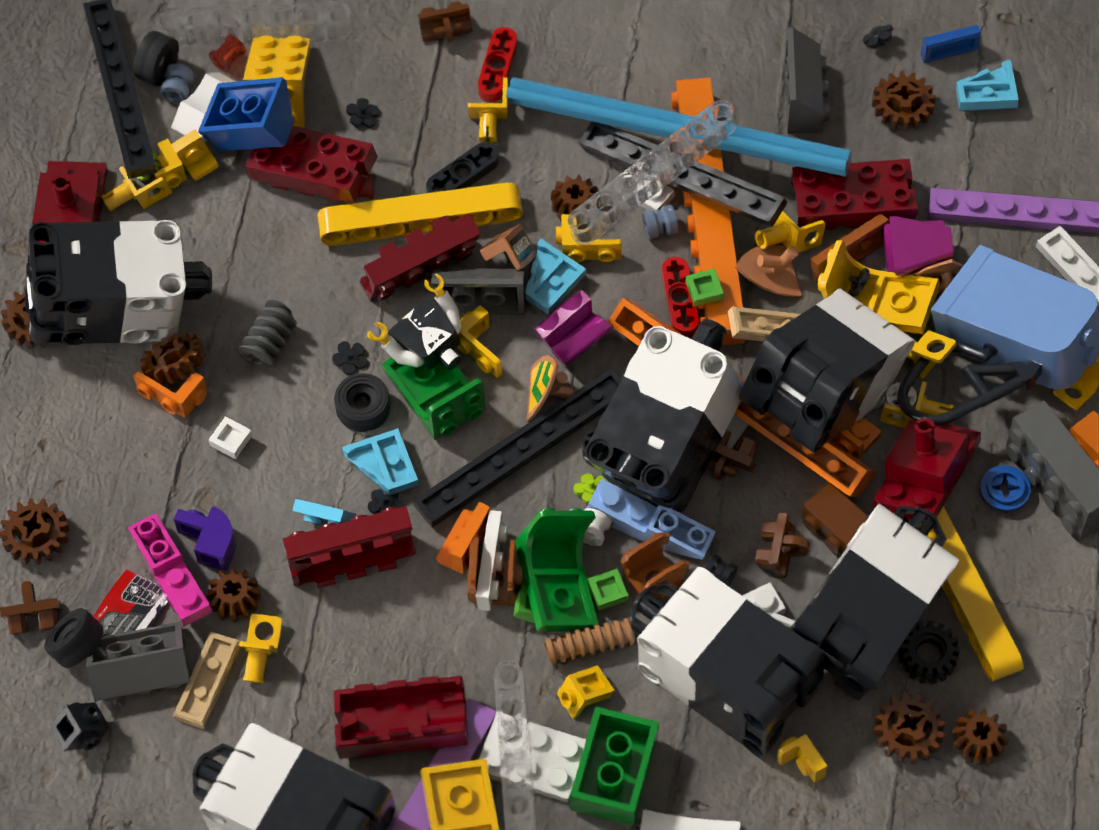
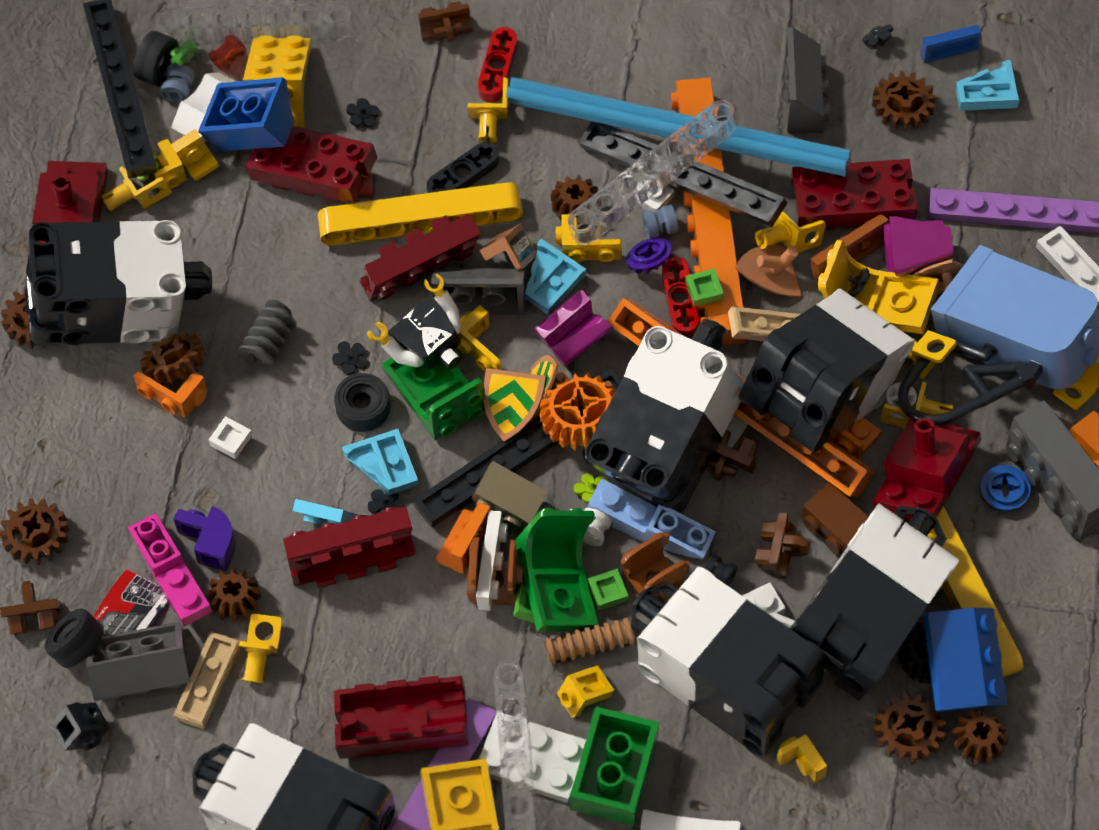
none -> bright green axle [170,39,200,66]
none -> dark tan brick [471,461,548,529]
none -> shield [483,368,546,442]
none -> orange gear [539,372,617,451]
none -> dark purple gear [626,238,673,274]
none -> blue slope [923,608,1007,711]

